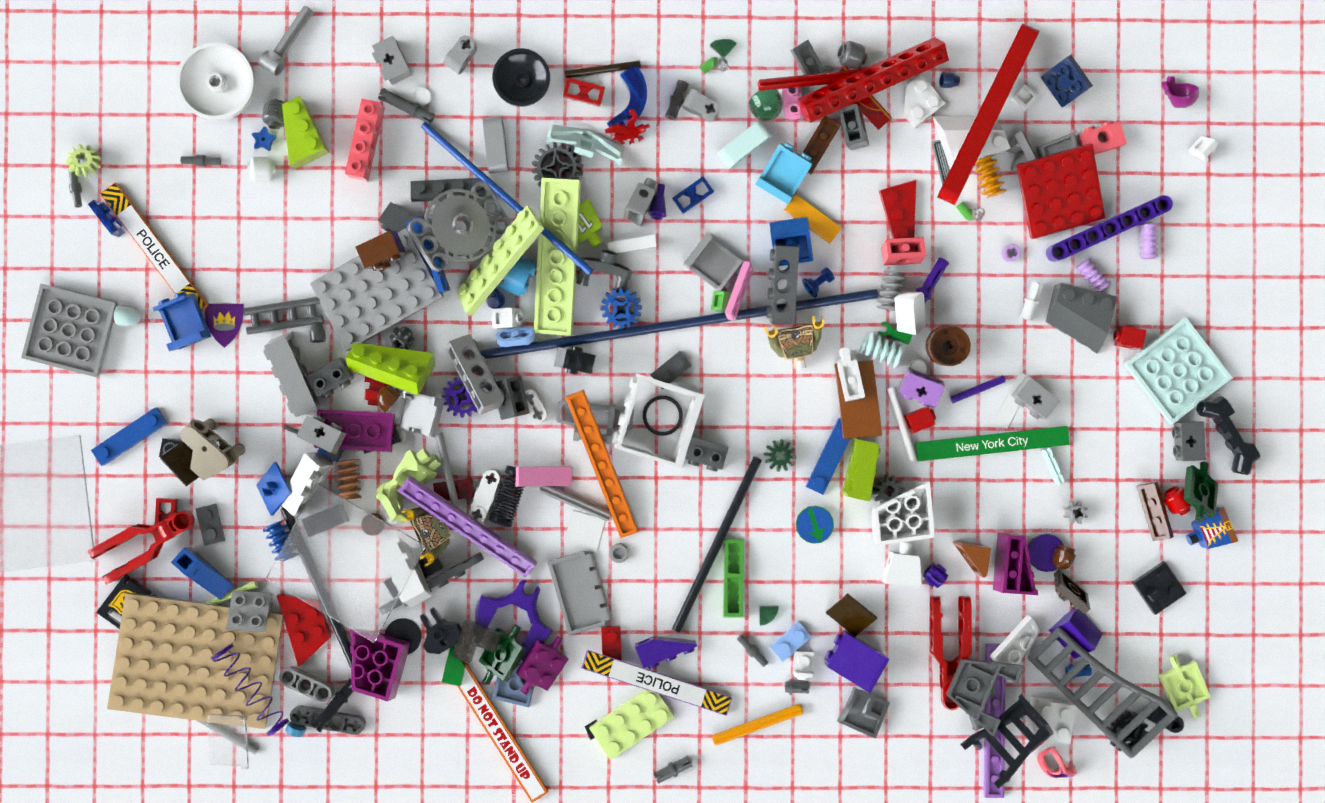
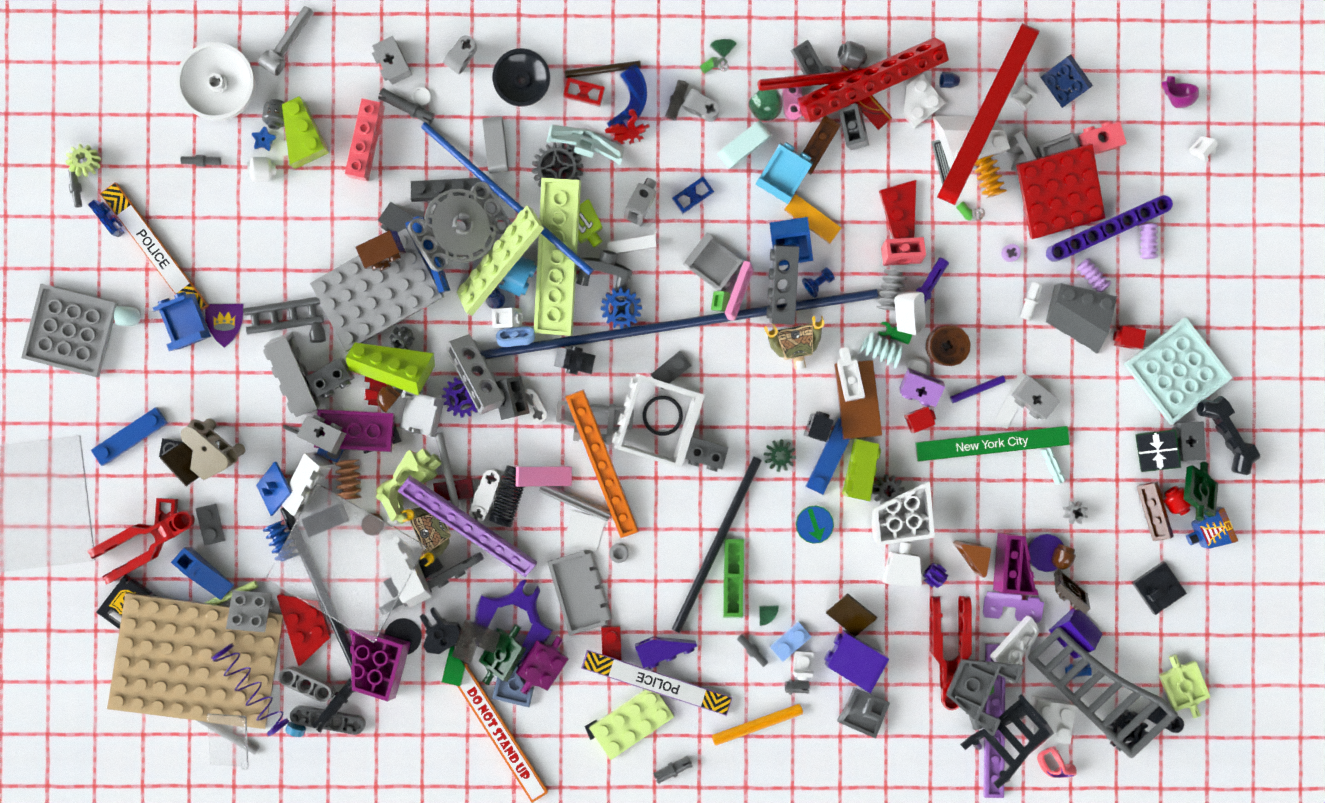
dark purple cone [648,184,667,220] -> none
white bar [887,387,917,462] -> none
none -> black brick [804,411,834,442]
none -> medium lavender piece [983,591,1044,623]
none -> black tile [1135,429,1181,472]

